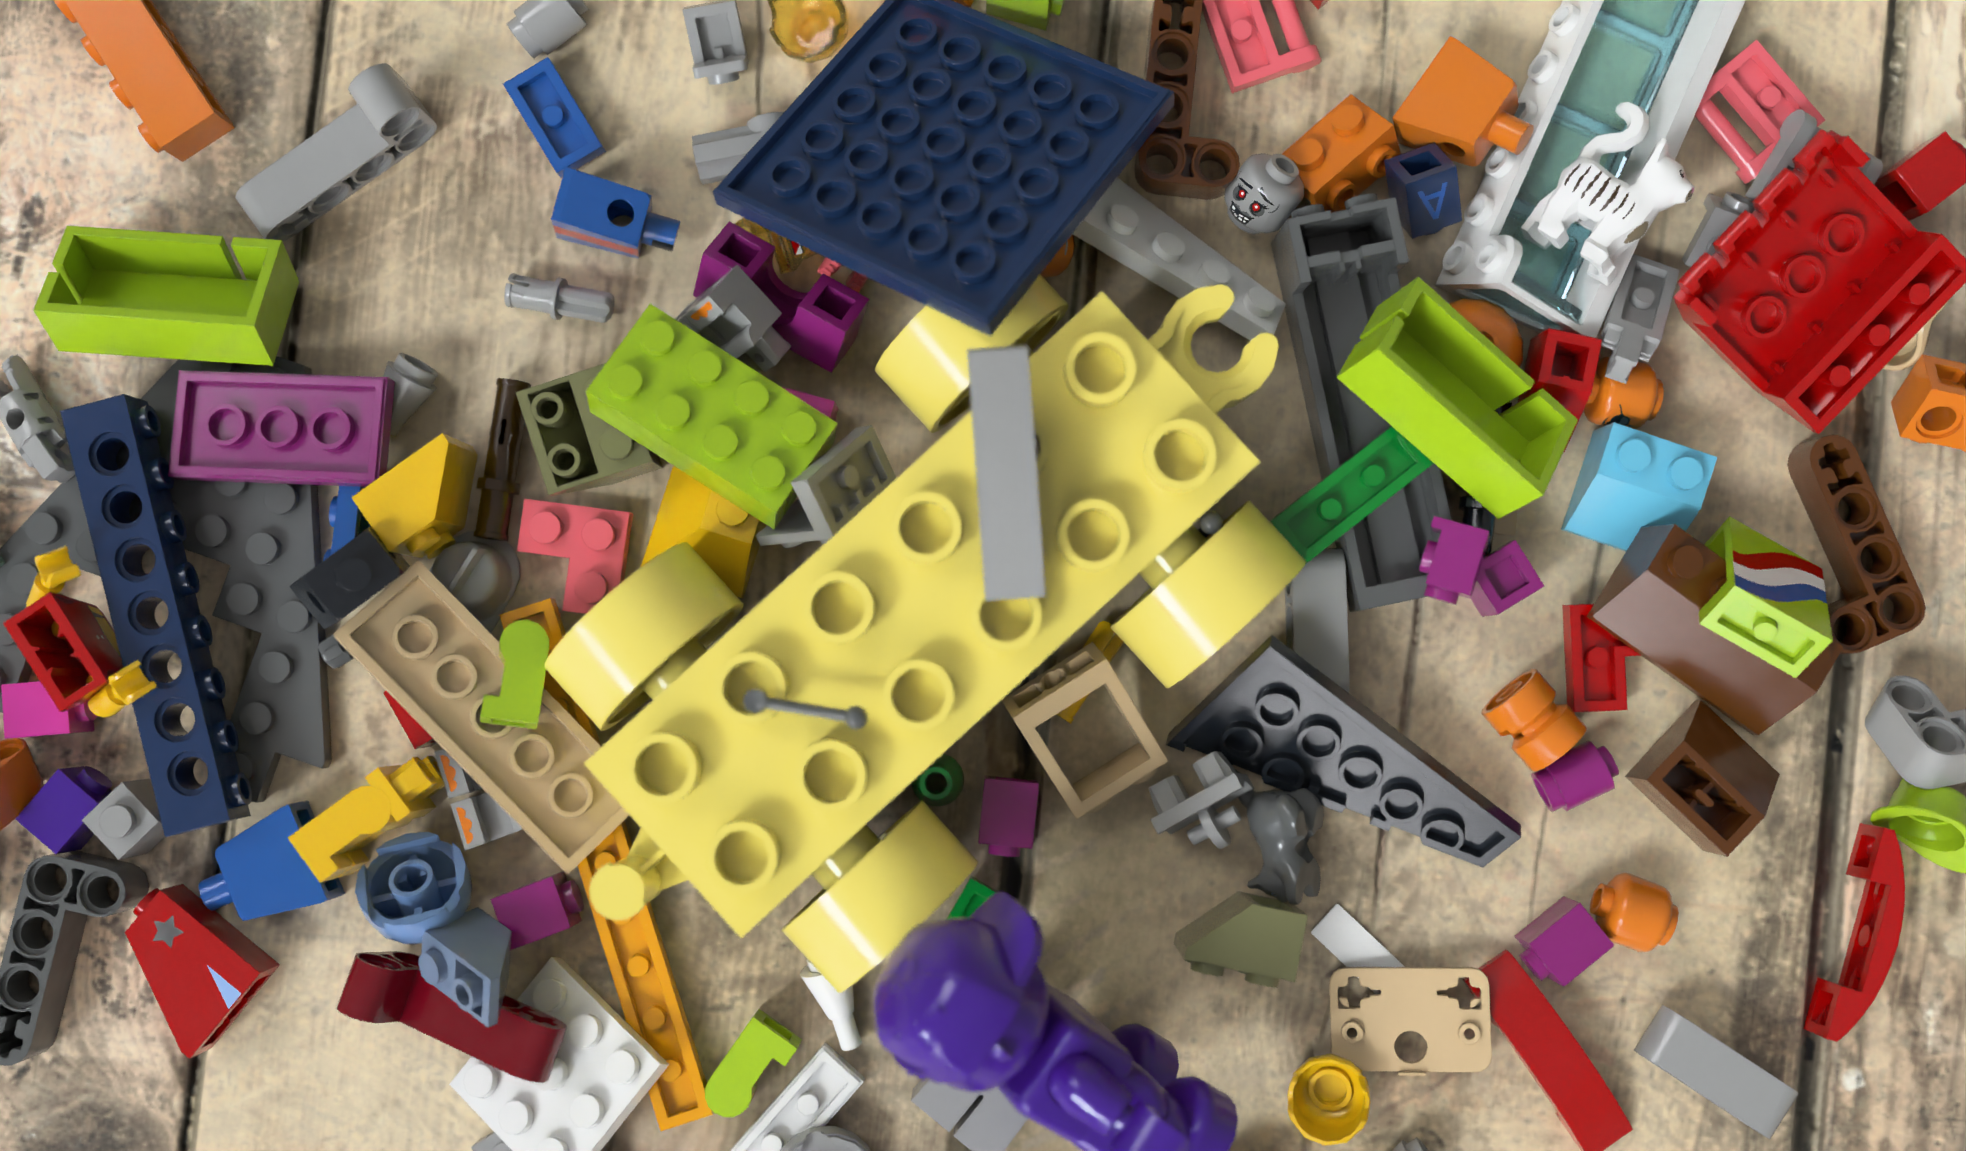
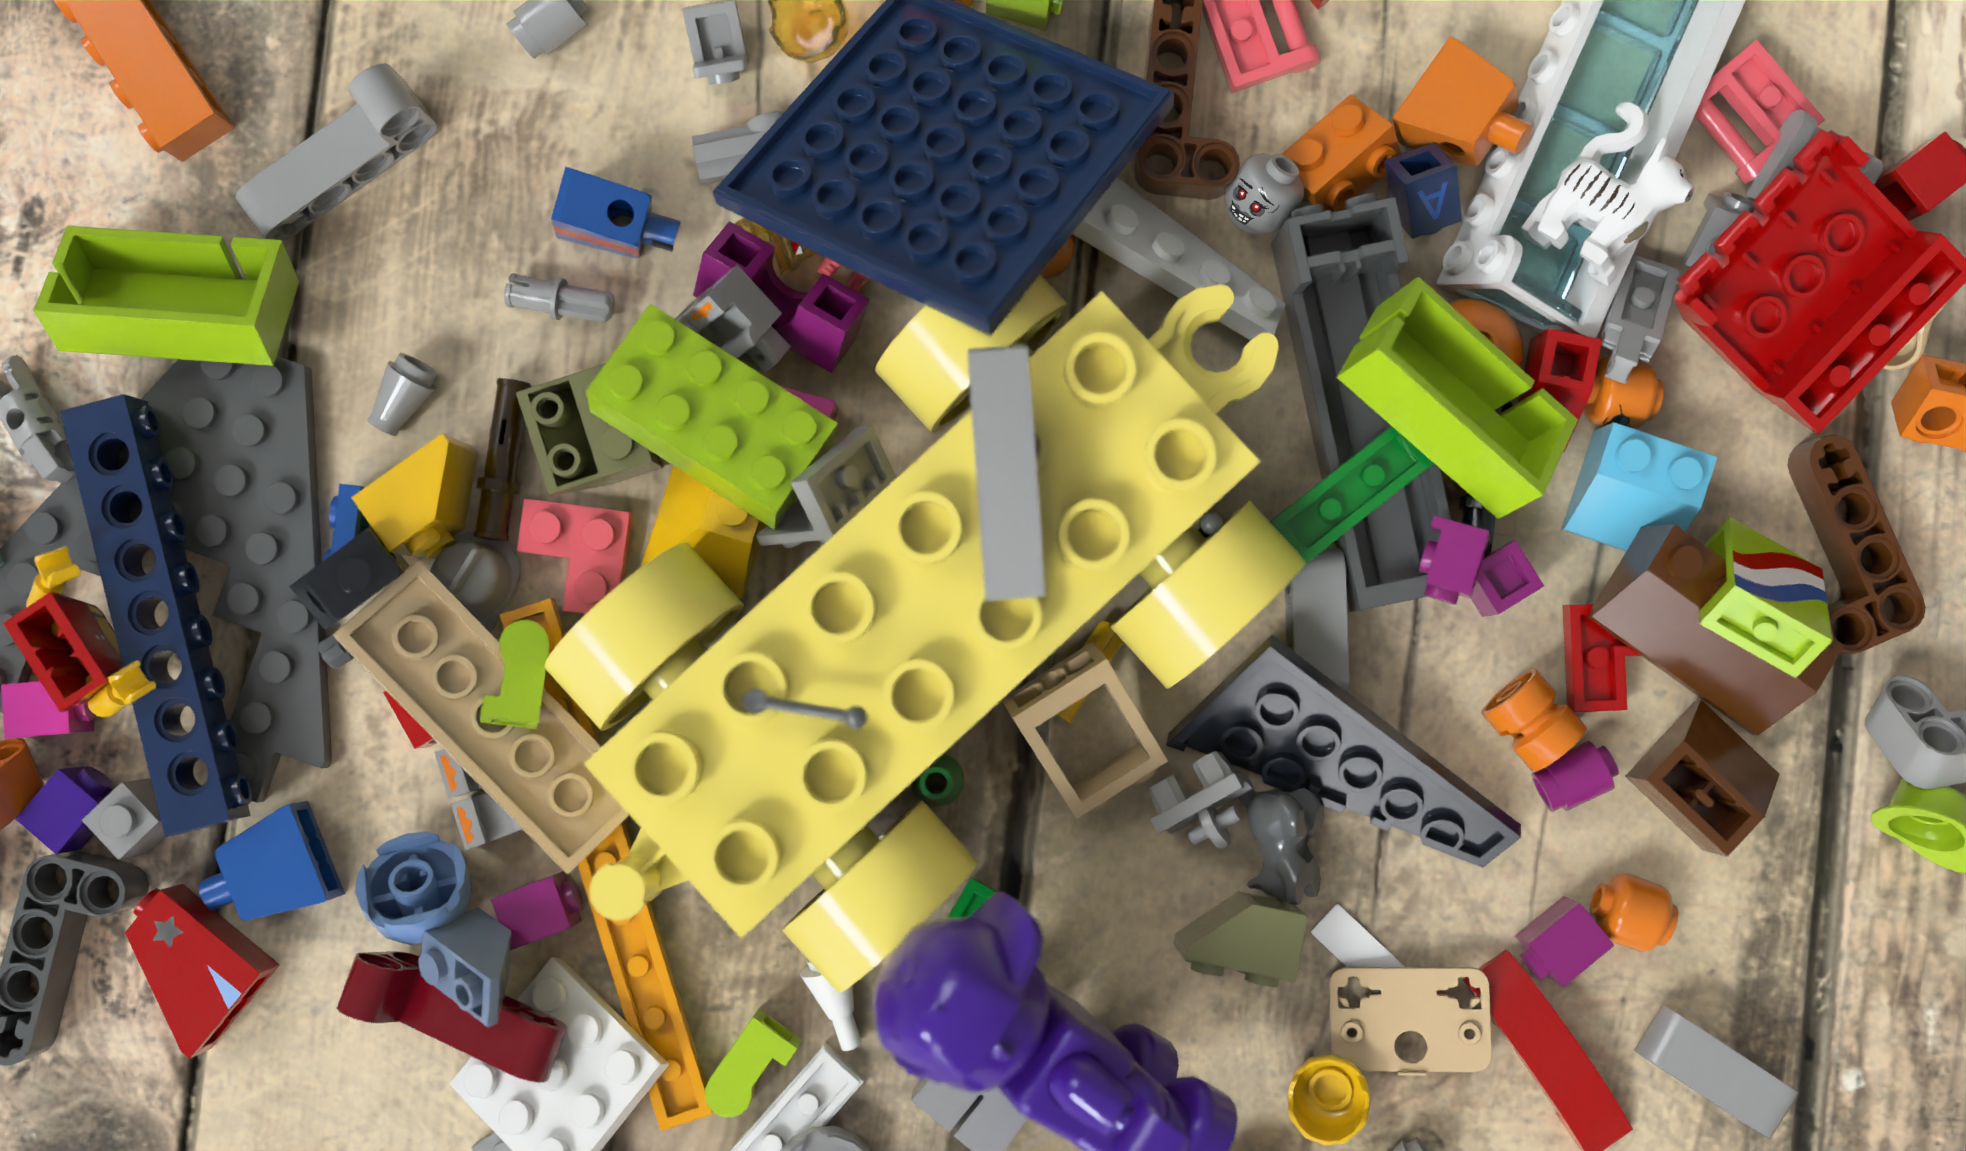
magenta tile [168,370,395,487] -> none
yellow hips [288,756,445,883] -> none
blue plate [503,57,606,178] -> none
magenta brick [978,775,1039,857] -> none
red slope [1803,823,1905,1042] -> none

